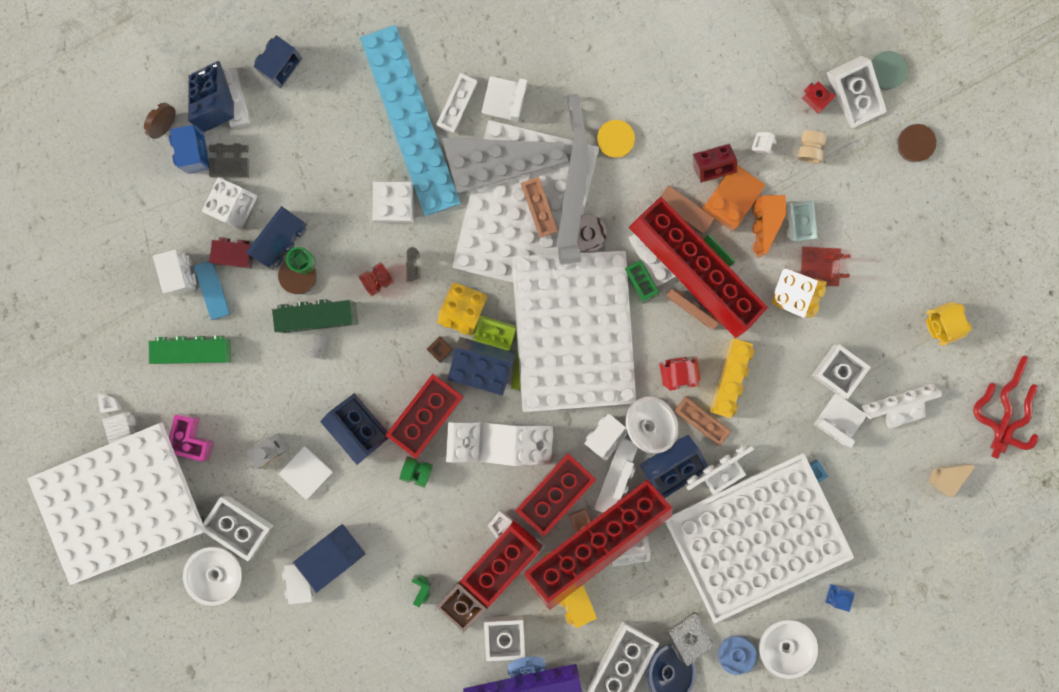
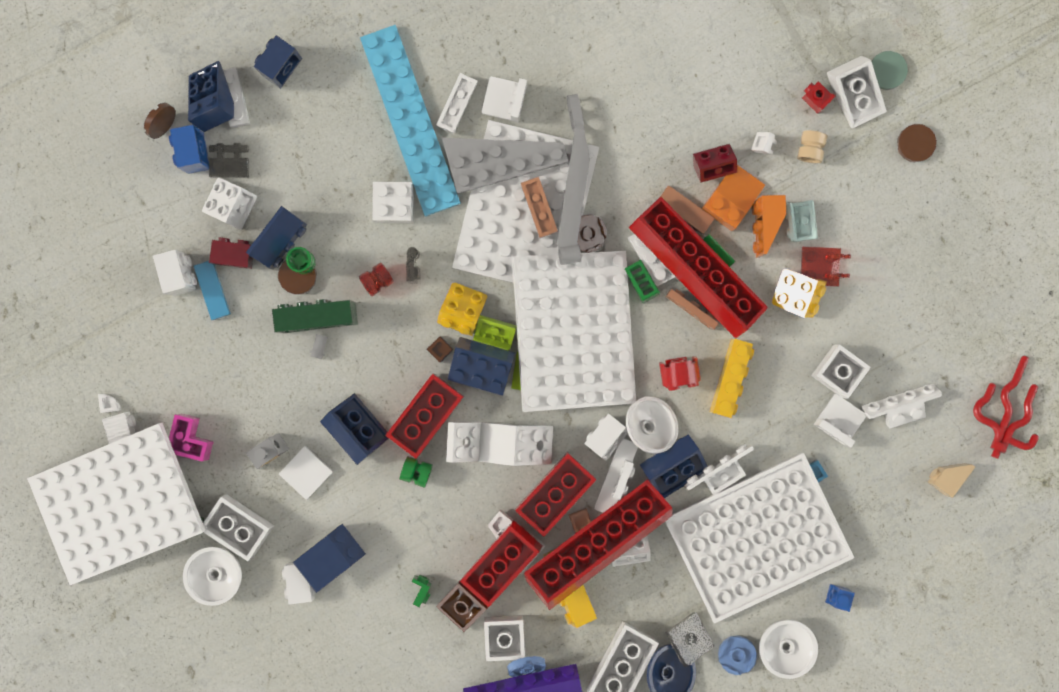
green brick [149,336,231,364] -> none
yellow tile [597,120,635,158] -> none
nougat tile [674,396,731,446] -> none
yellow brick [926,302,972,346] -> none

